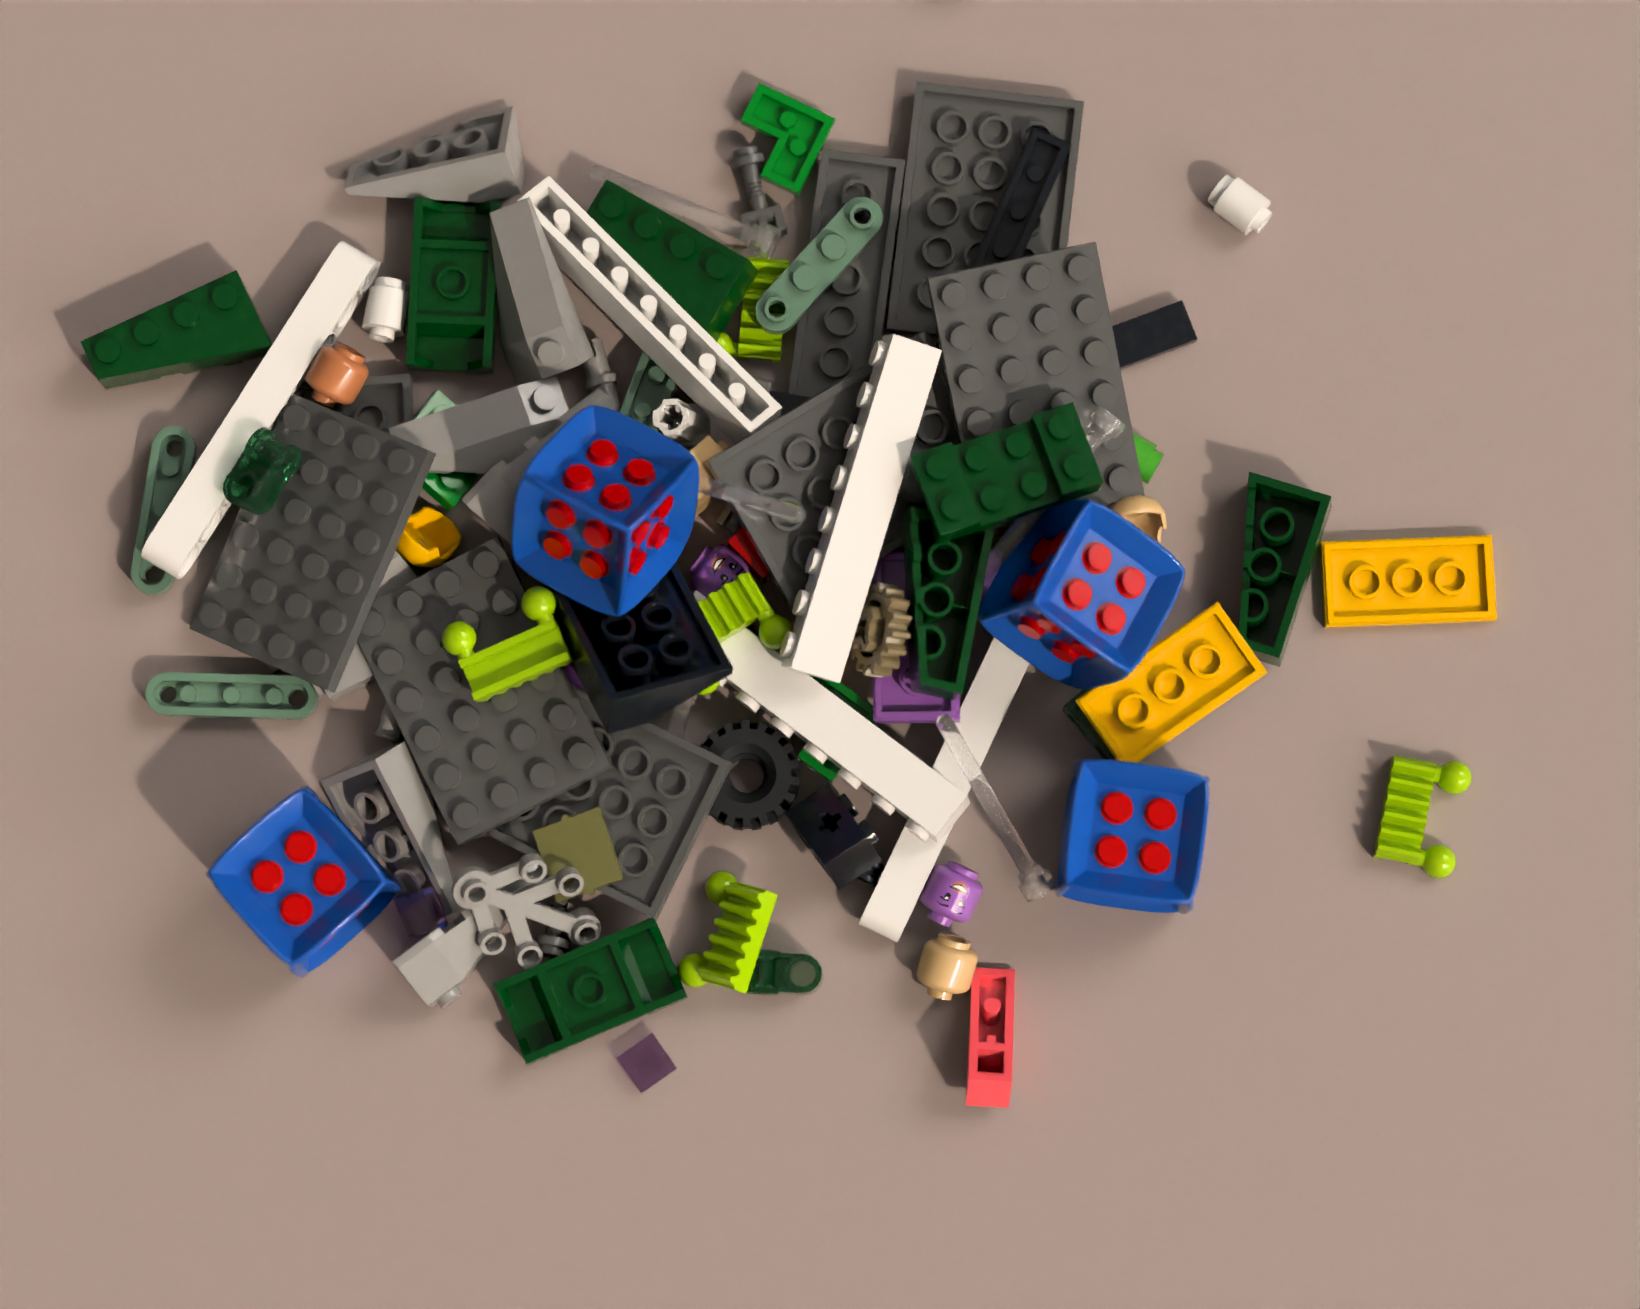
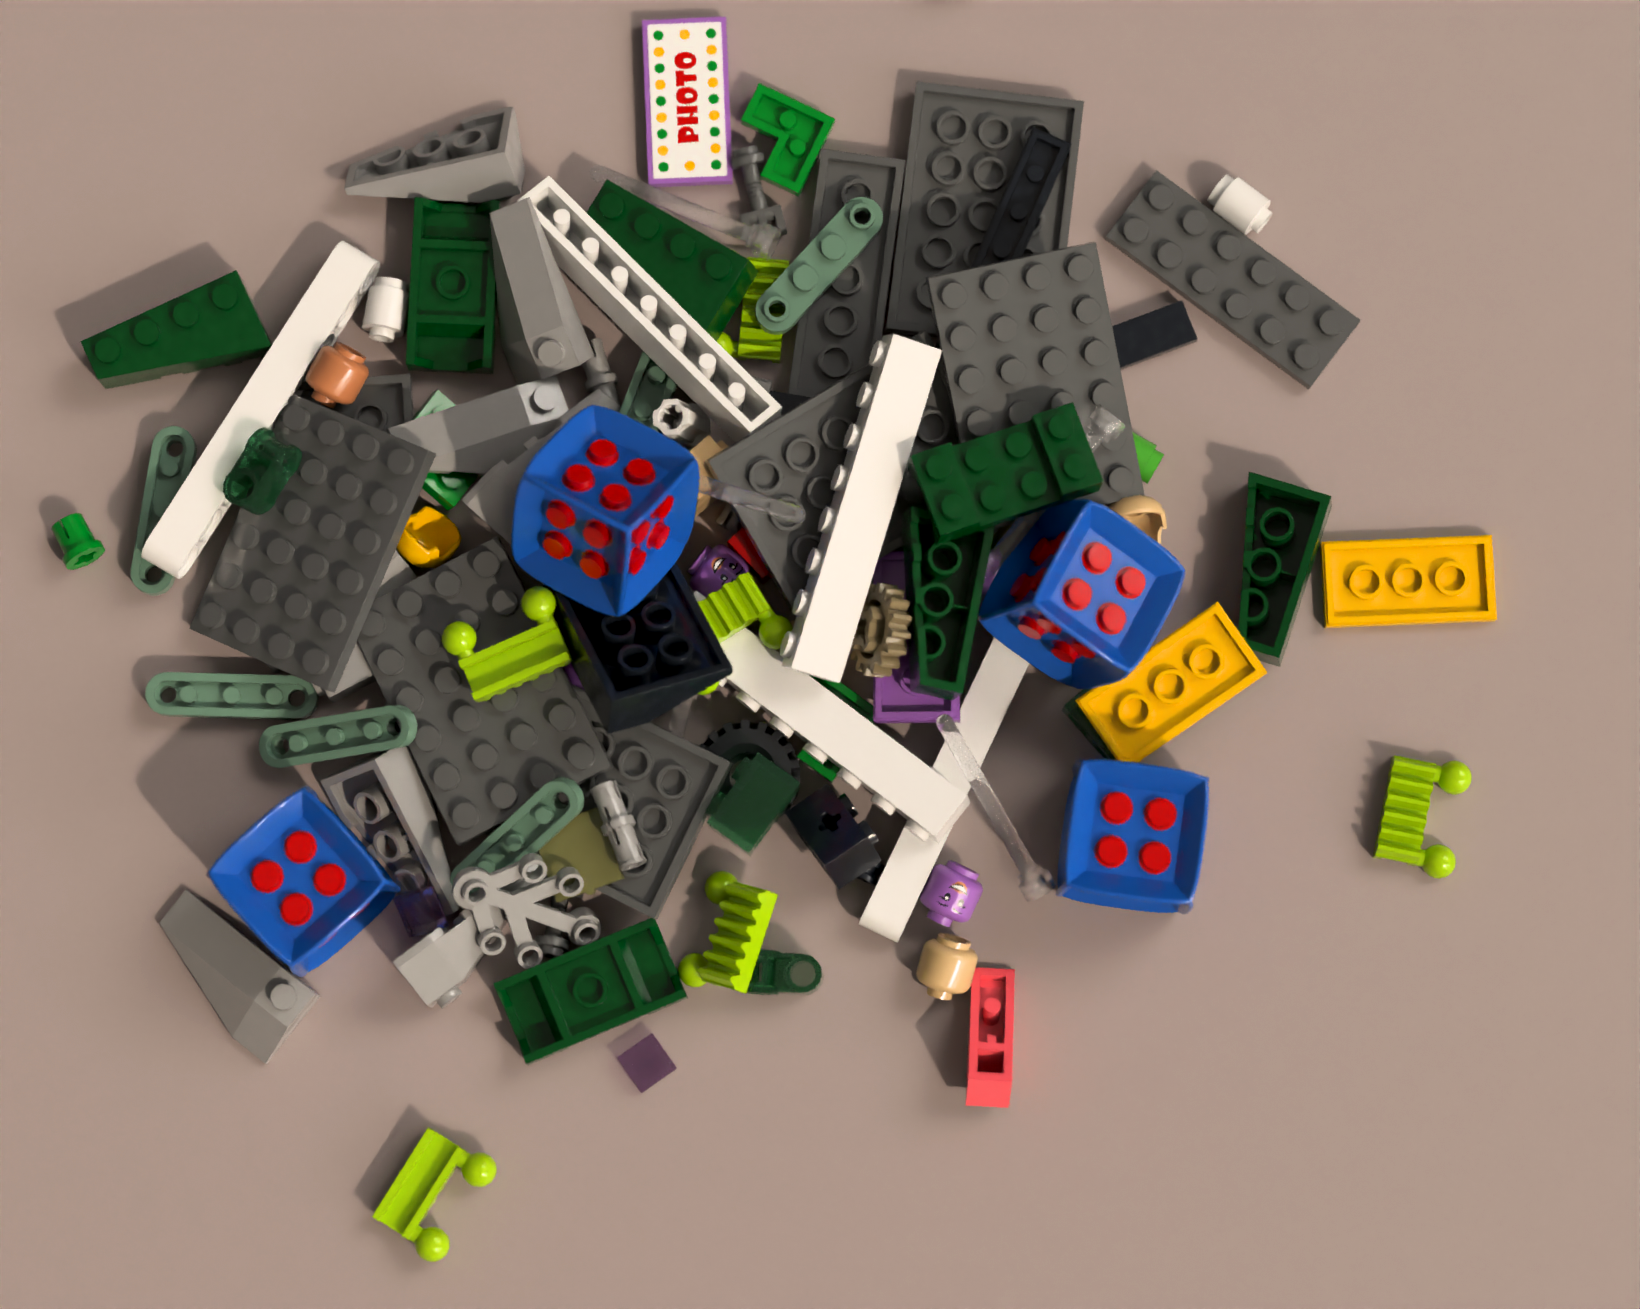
none -> green bush [51,513,105,570]
none -> light grey wedge [159,889,321,1064]
none -> sand green plate [259,705,417,768]
none -> lime gear [372,1127,497,1262]
none -> sand green plate [450,777,584,894]
none -> light grey pin [590,780,647,871]
none -> tile [642,17,733,188]
none -> clear green brick [706,752,801,857]
none -> dark grey plate [1105,170,1361,390]

